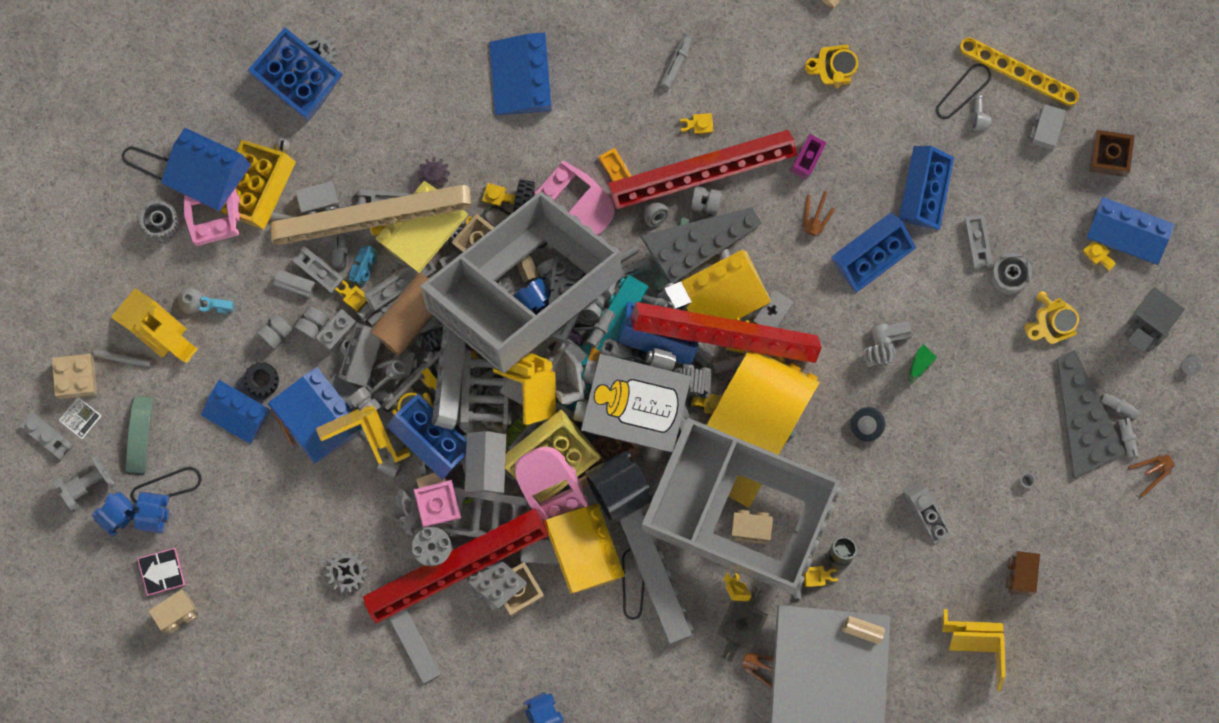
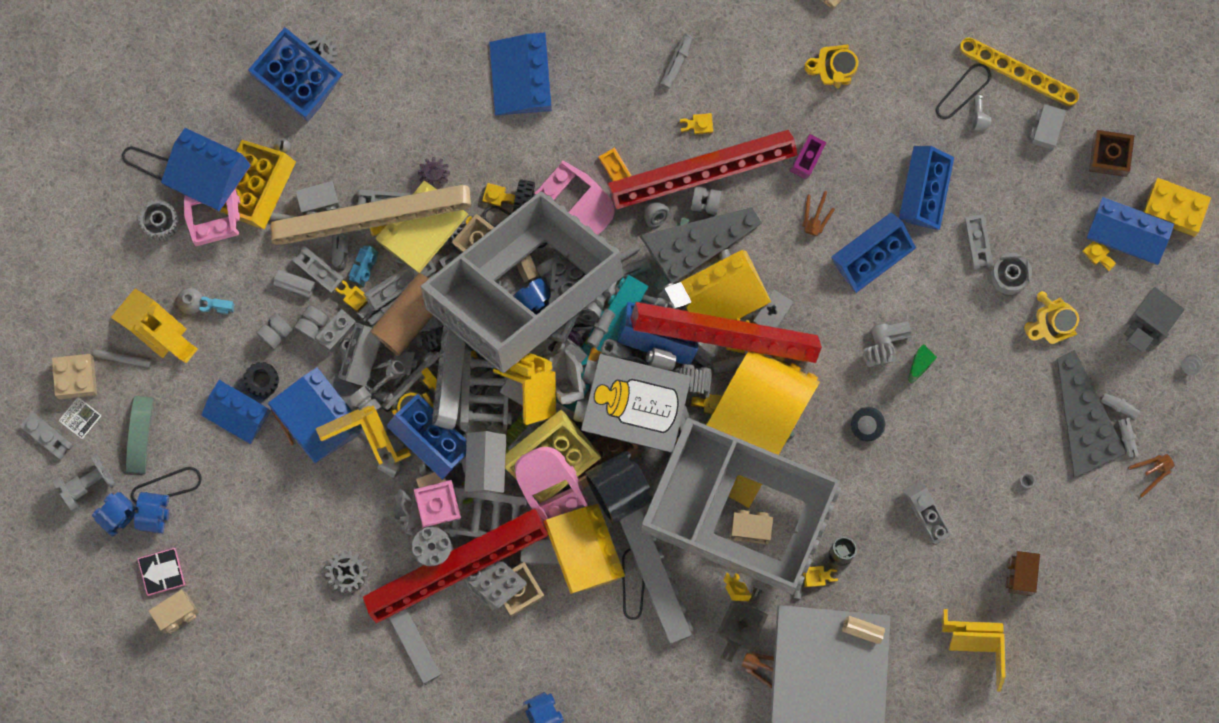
none -> yellow brick [1143,177,1211,237]

